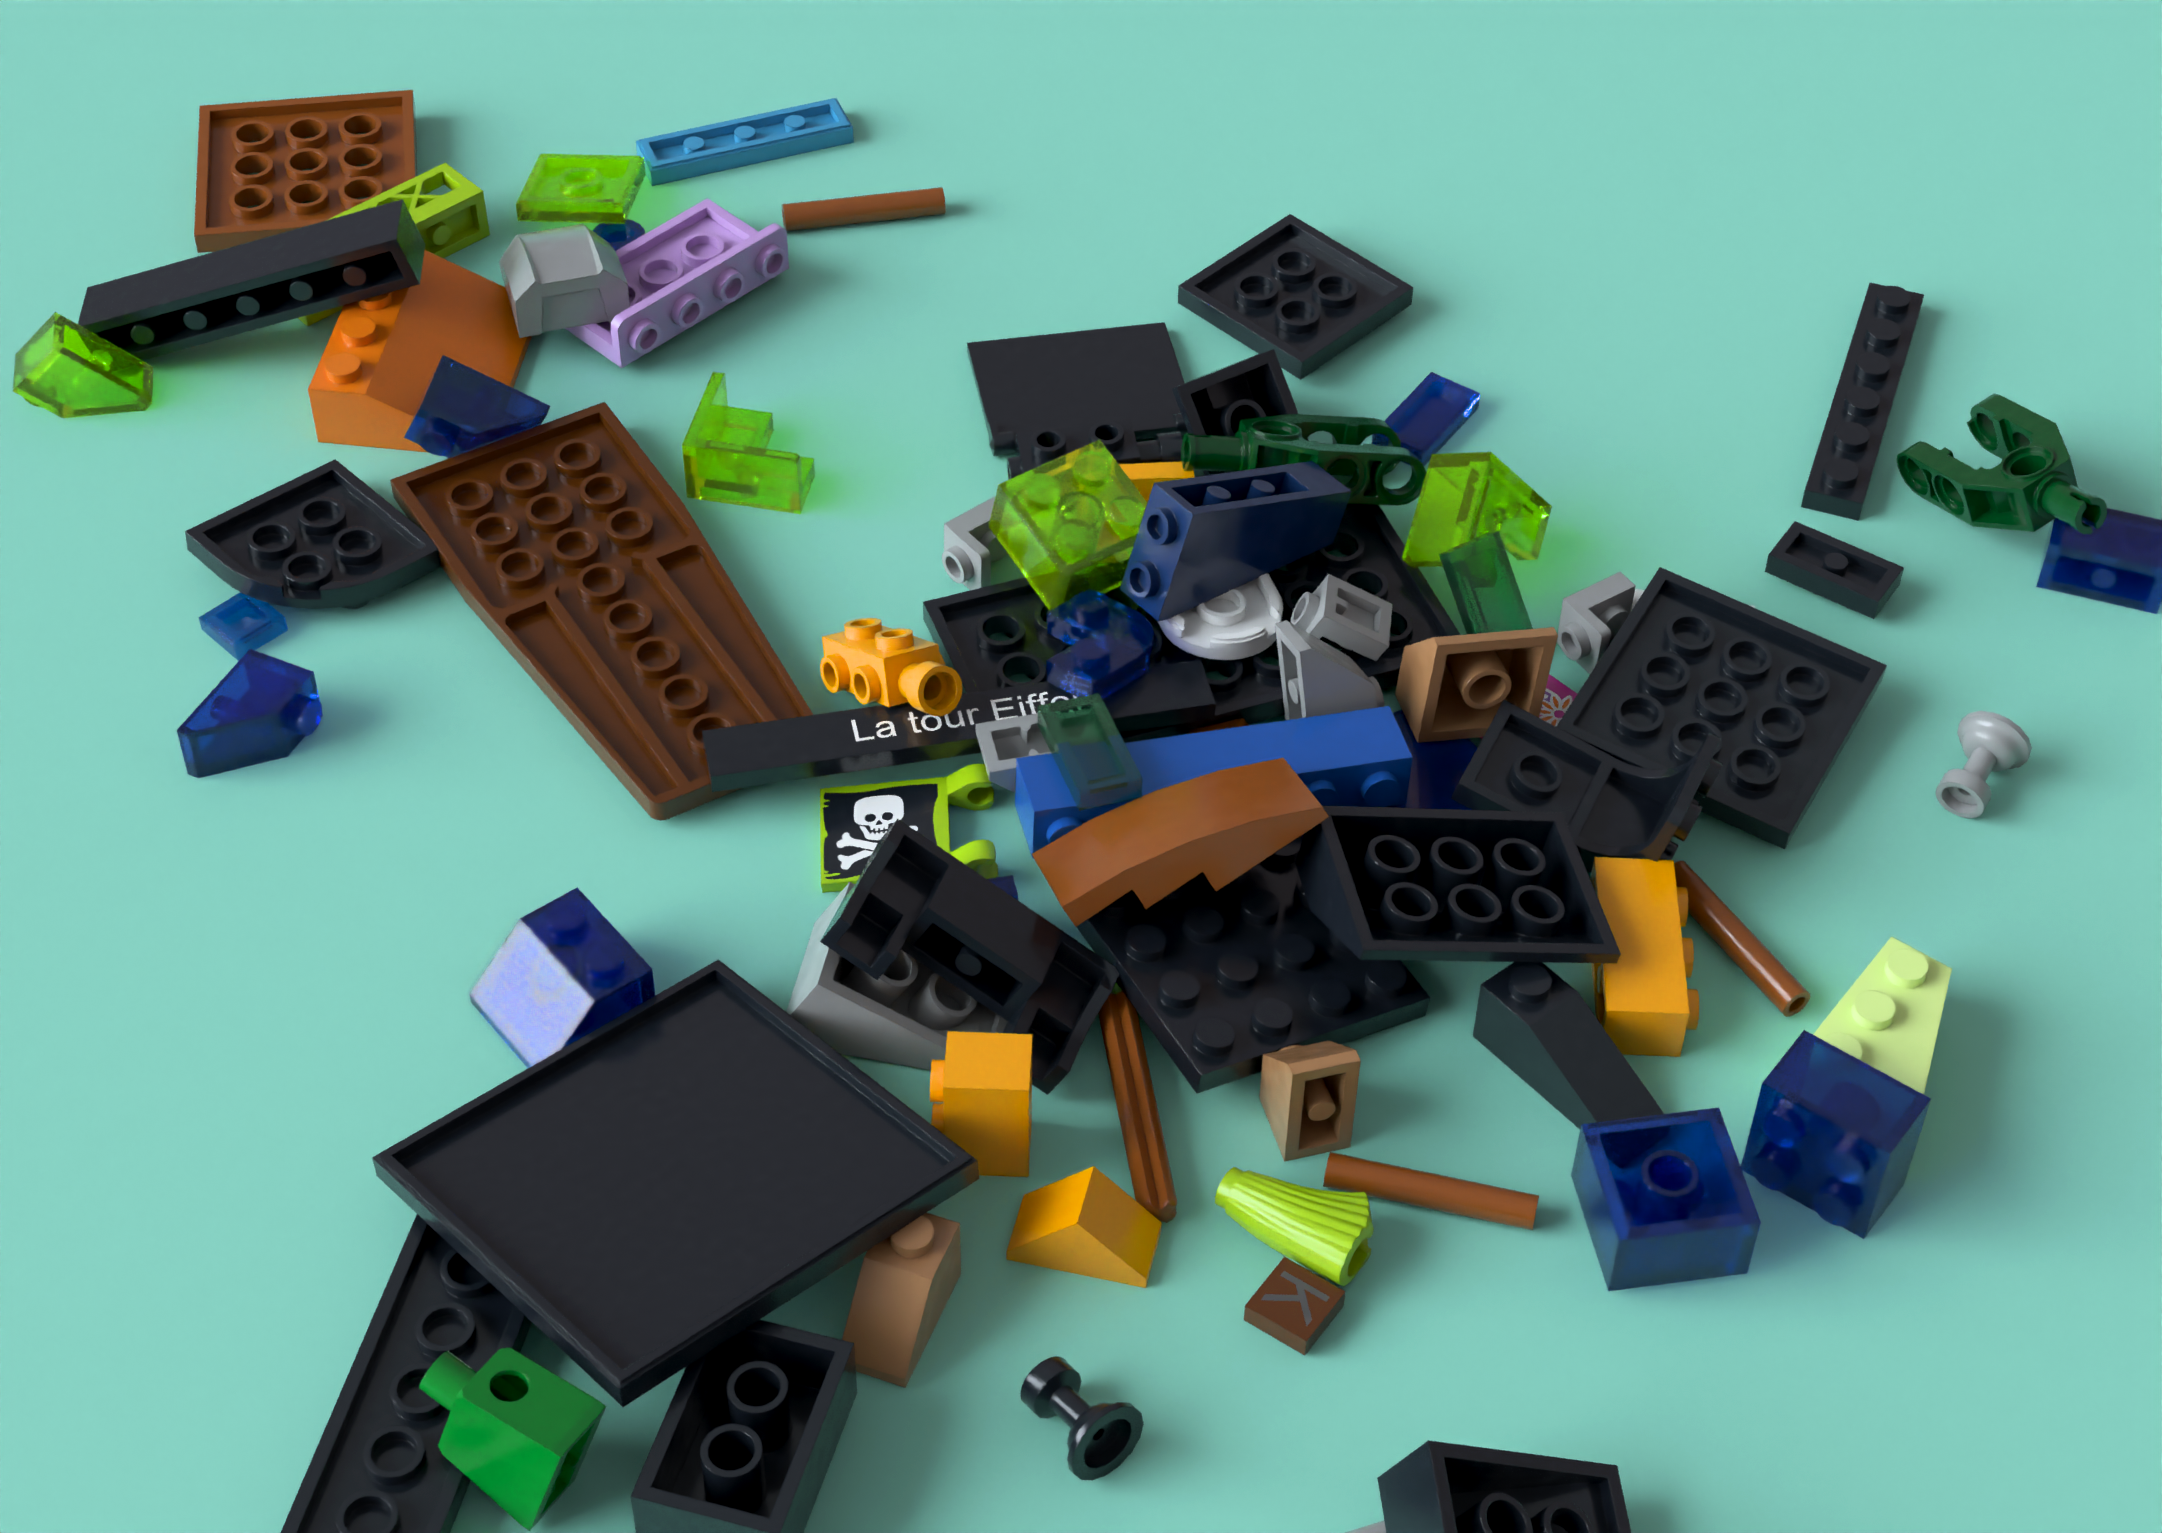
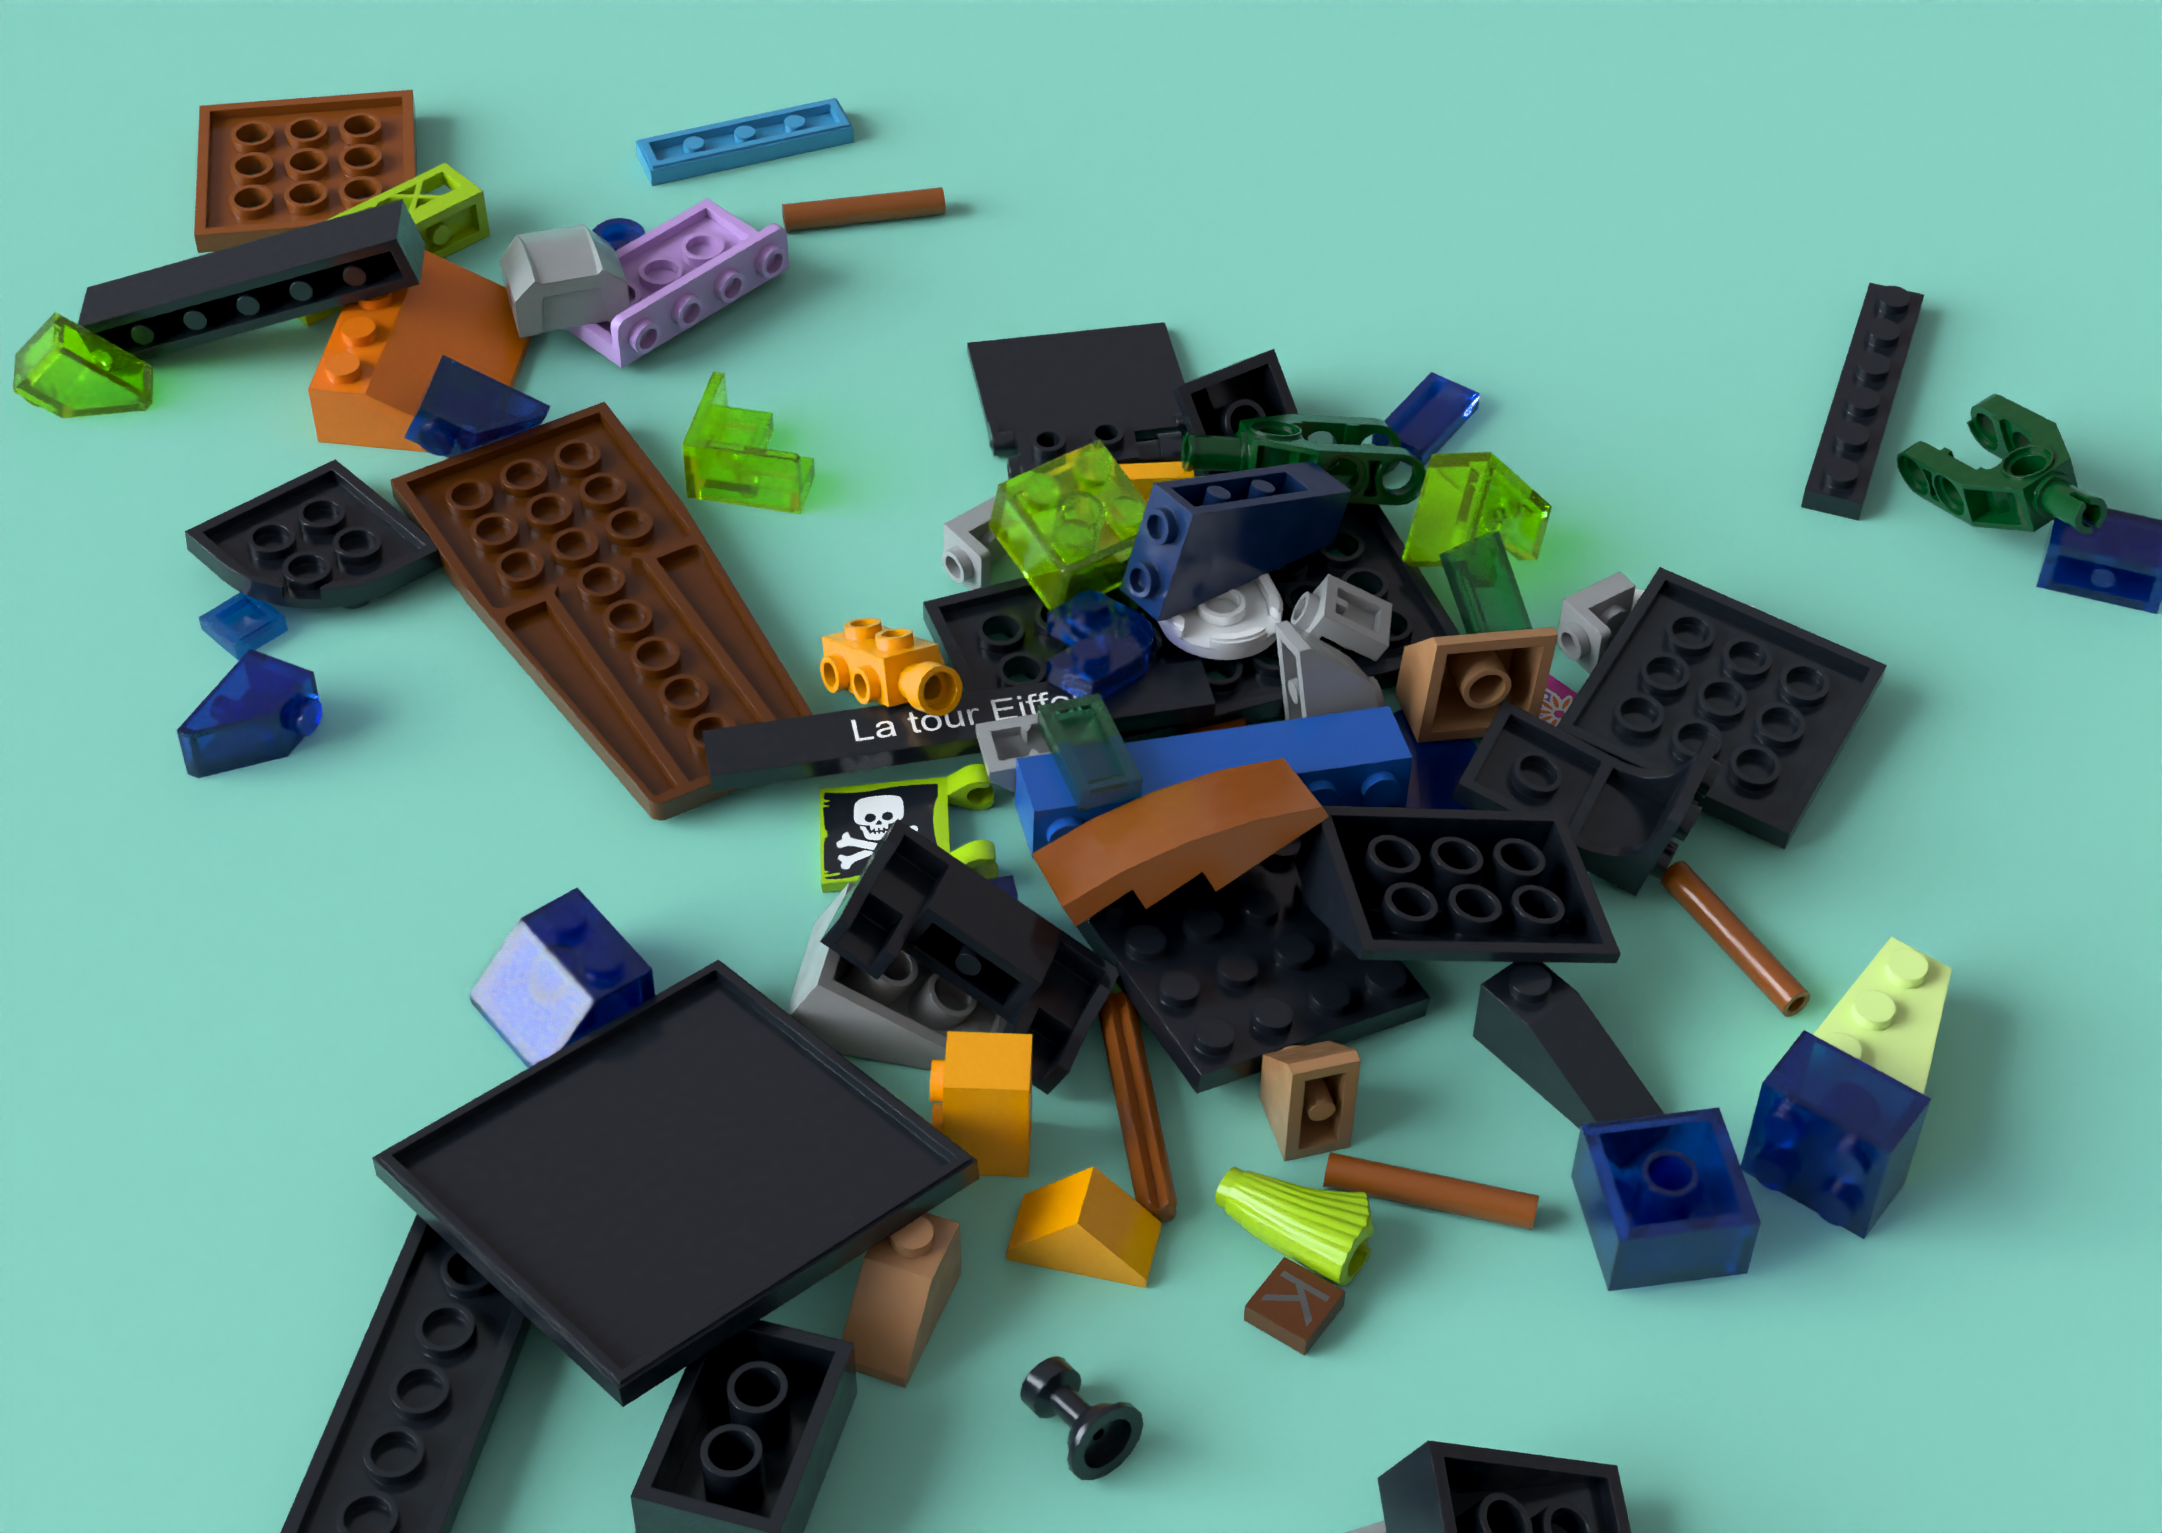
green torso [419,1348,606,1531] -> none
clear neon green tile [516,154,646,224] -> none
black plate [1178,214,1413,380] -> none
light orange brick [1590,857,1699,1057] -> none
black plate [1765,521,1904,619] -> none
light grey piece [1936,711,2032,818] -> none

